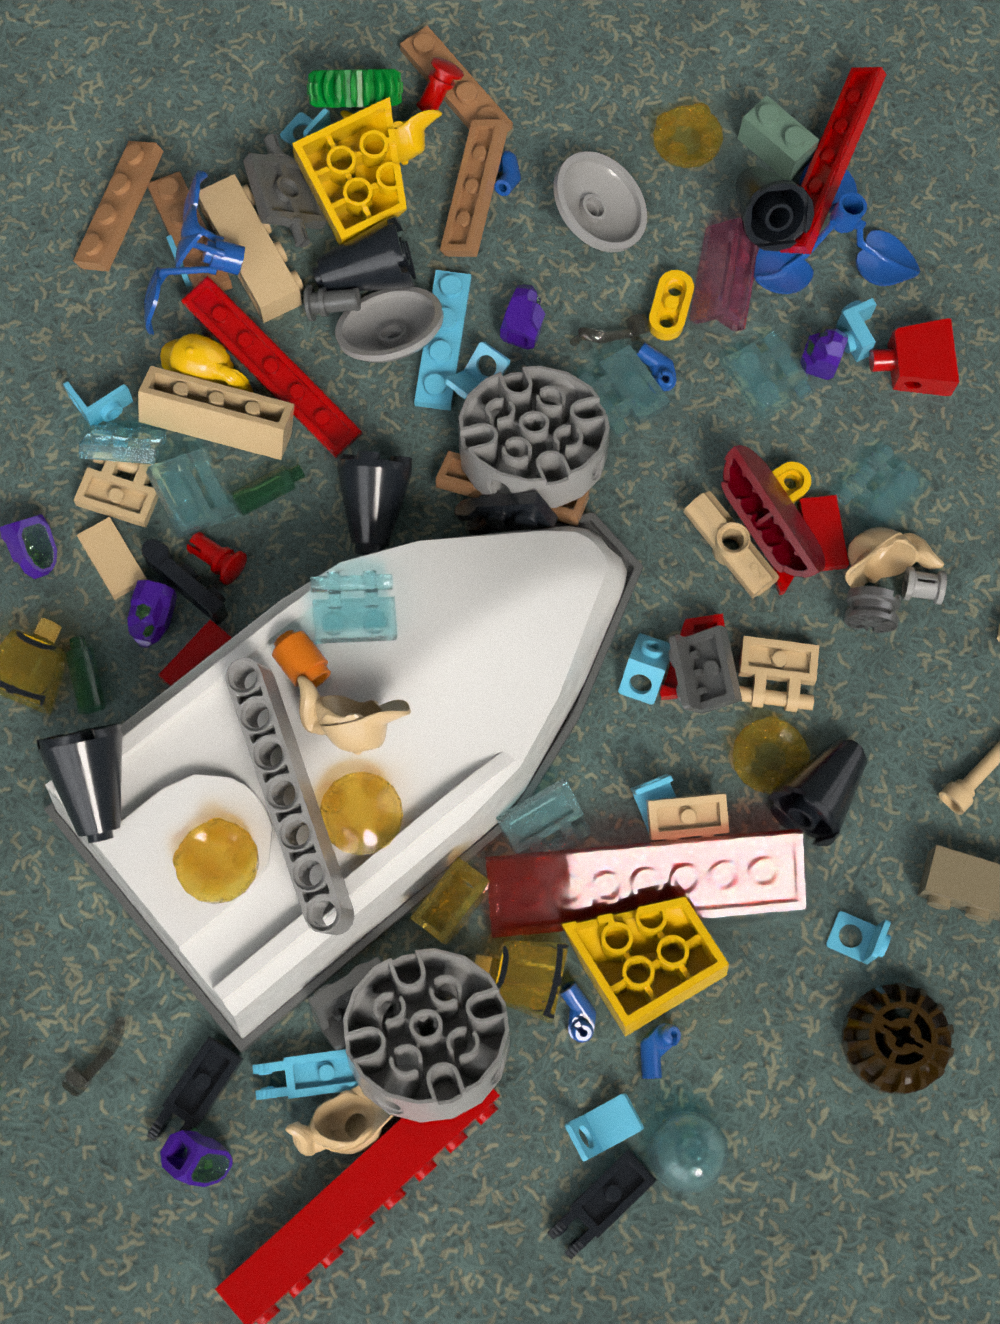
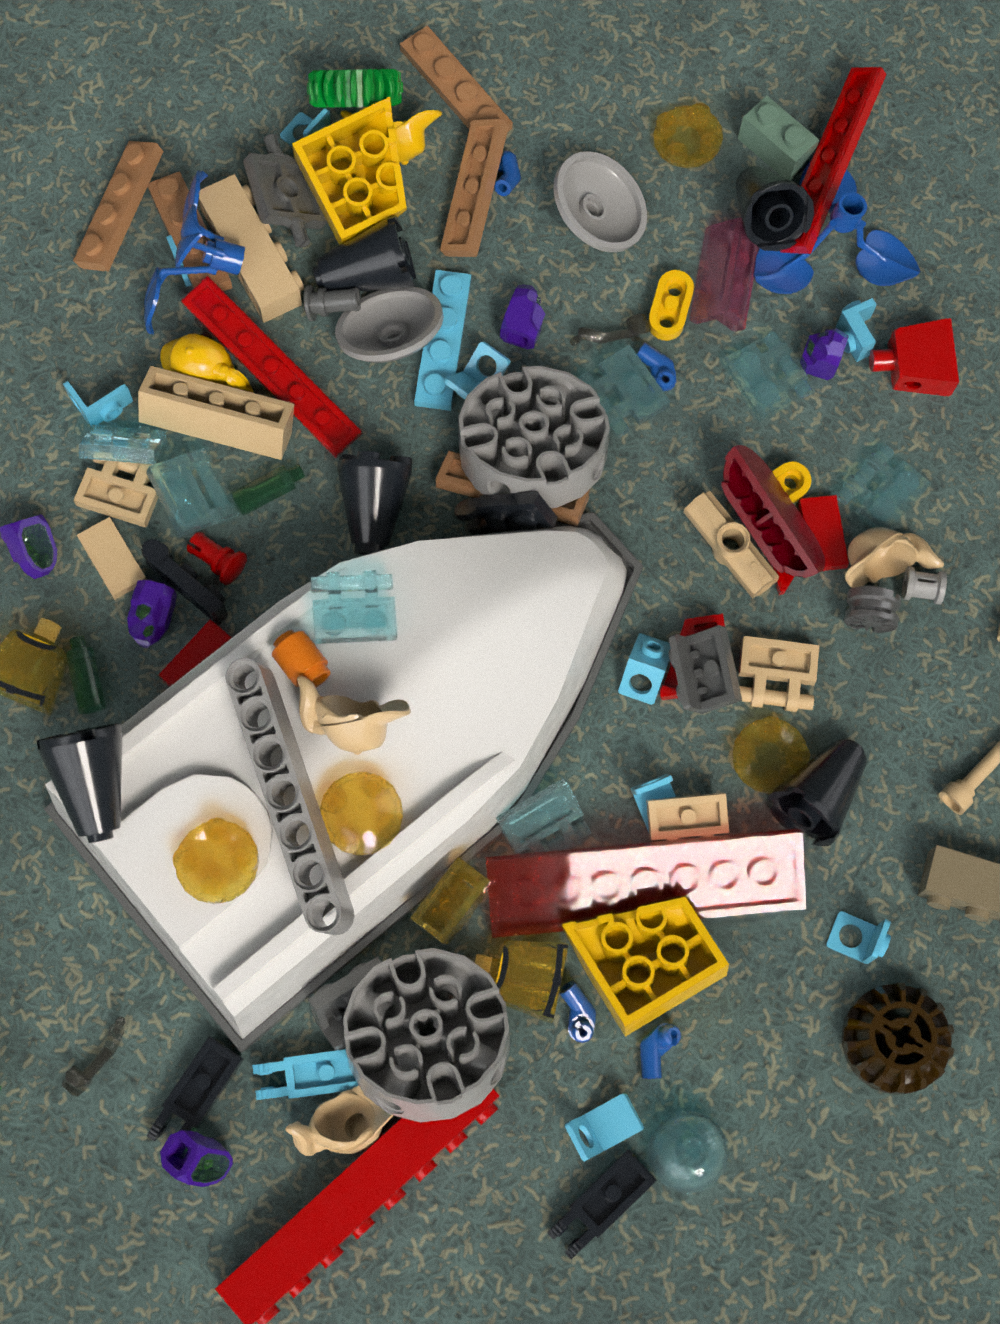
red pin [416,57,464,112] -> none

